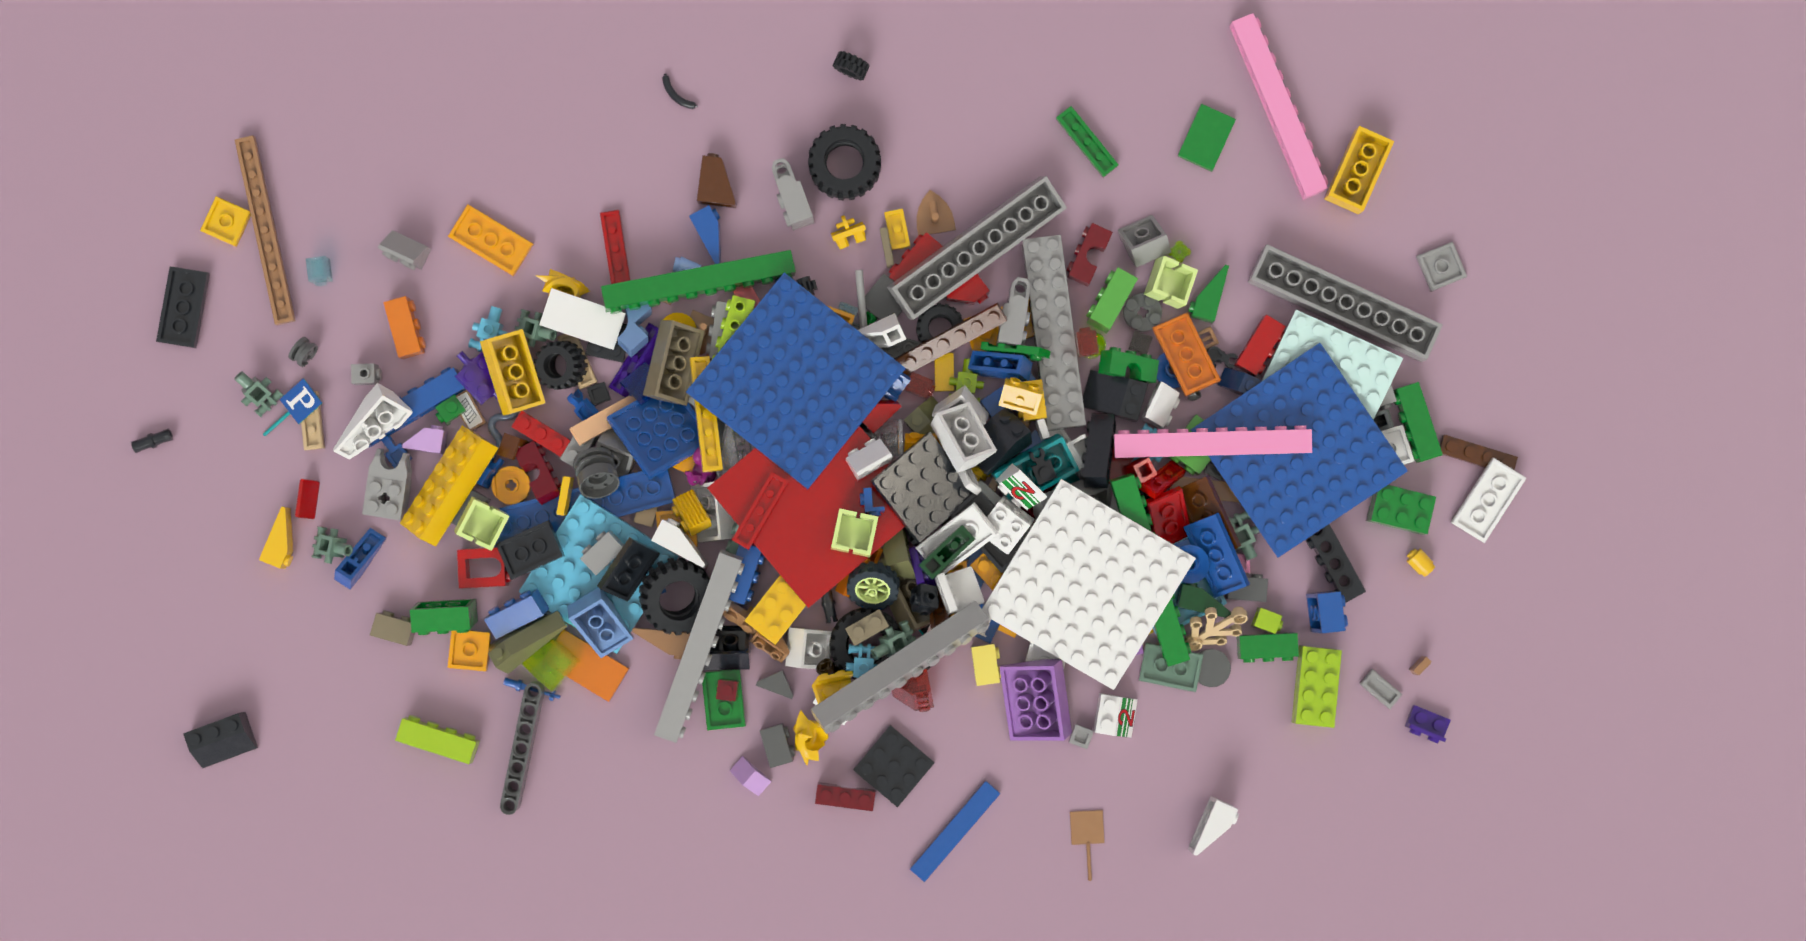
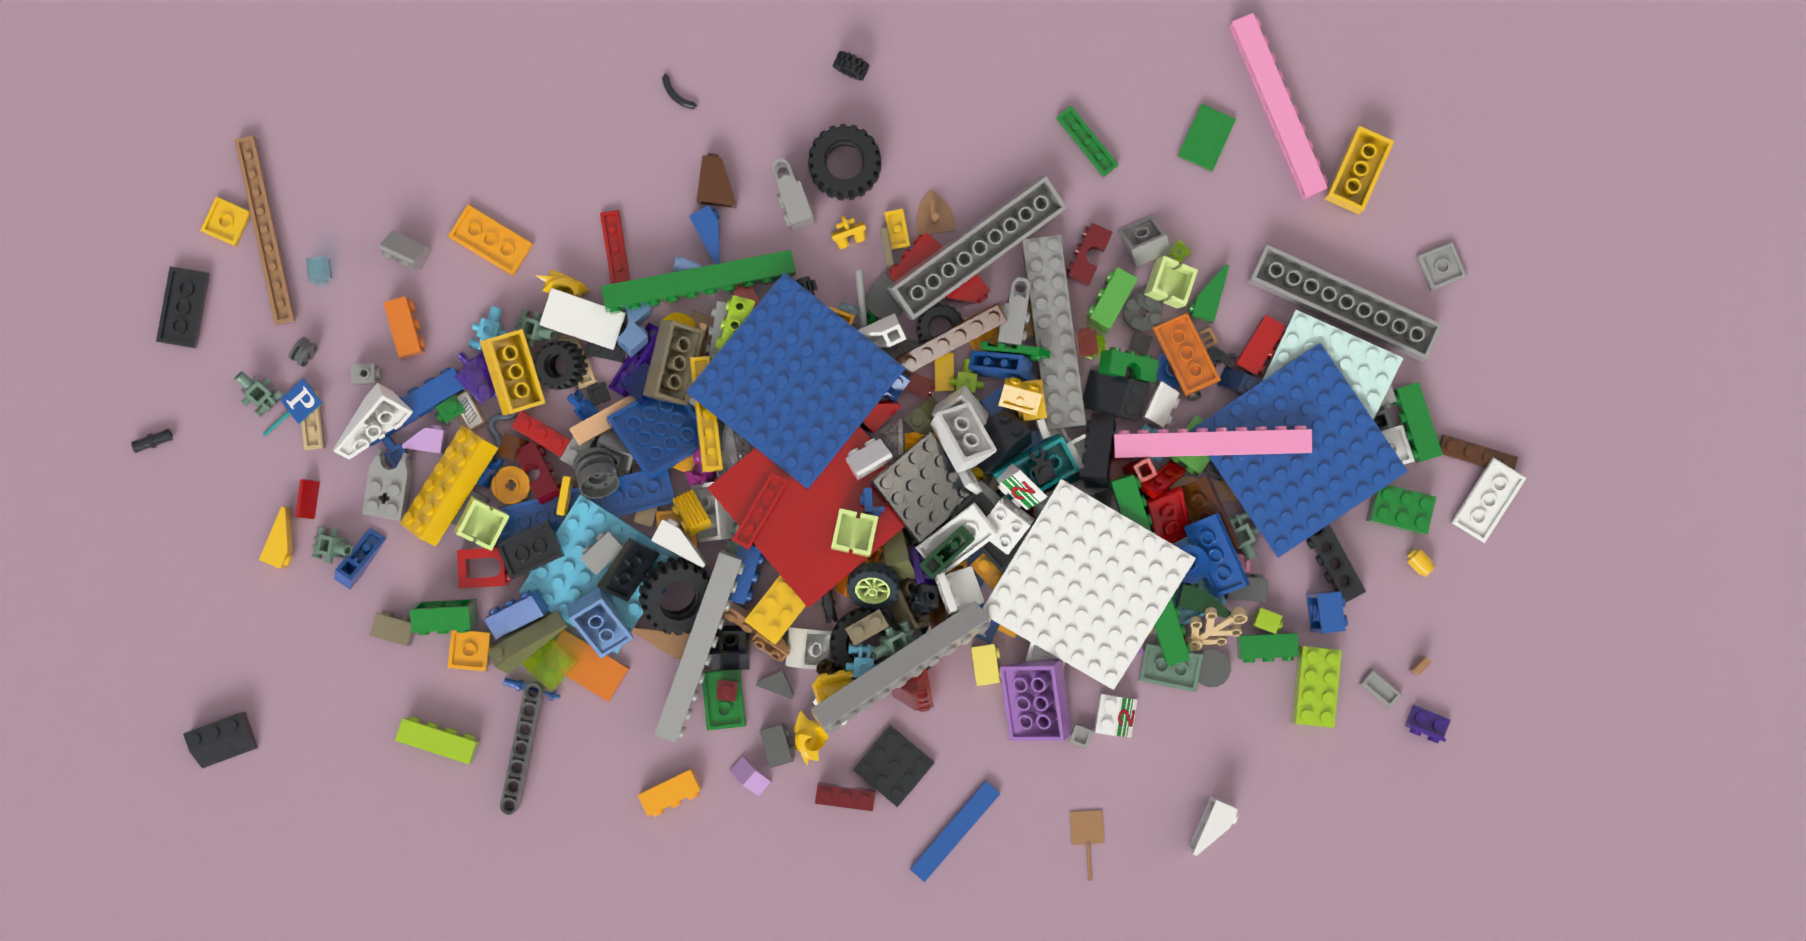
none -> light orange brick [638,768,702,817]

